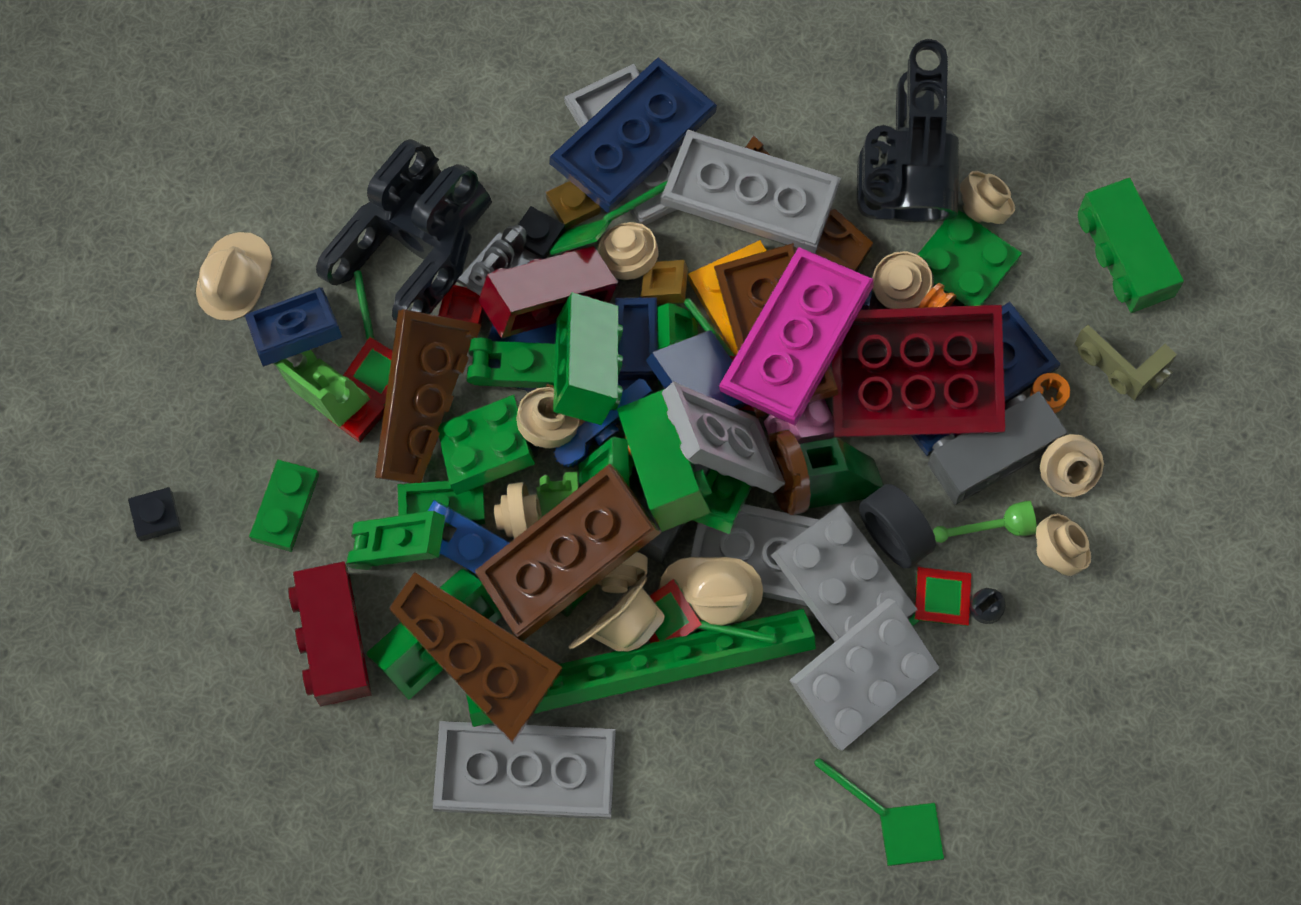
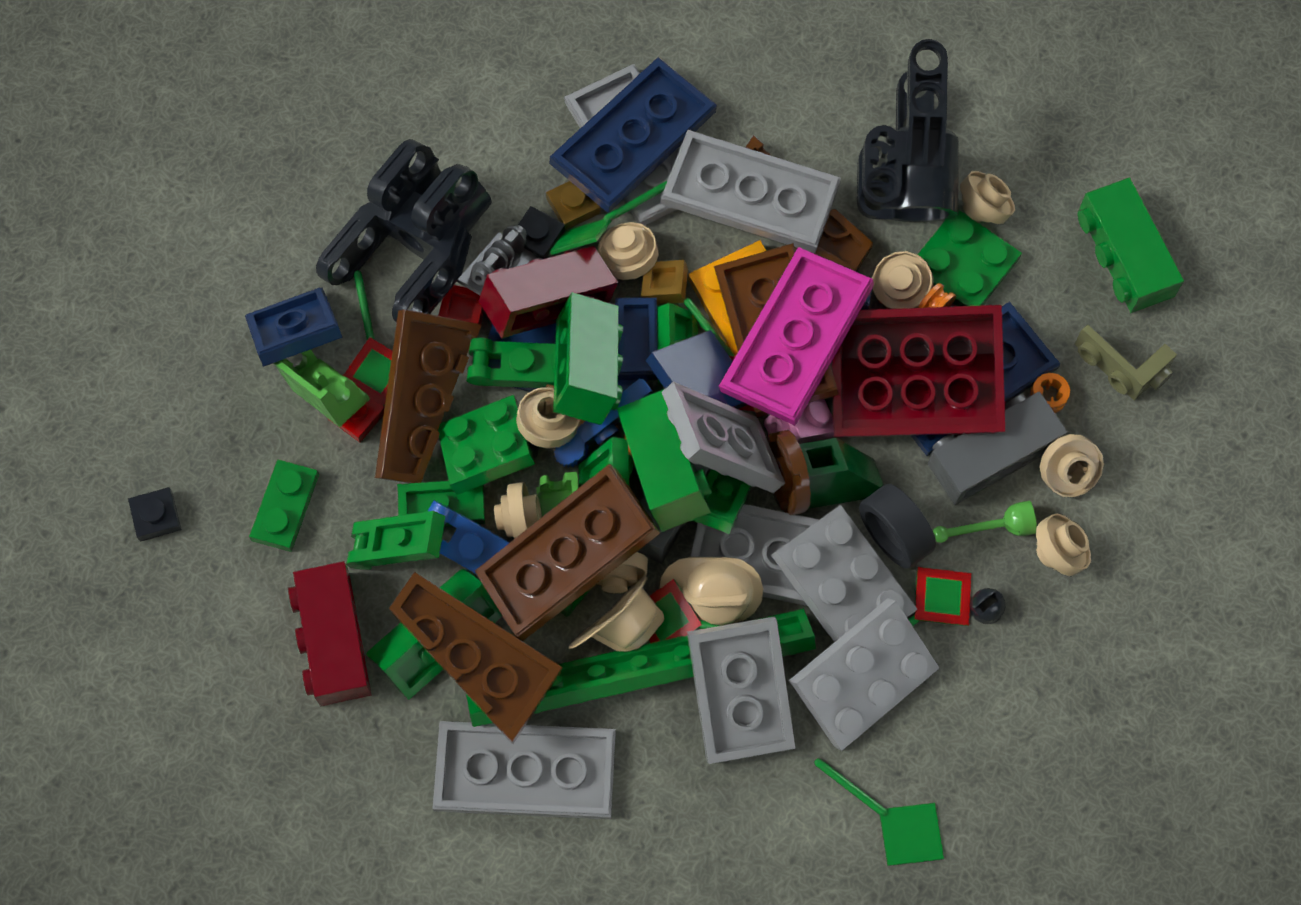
tan piece [196,232,272,321] -> none
none -> light grey plate [687,617,795,764]

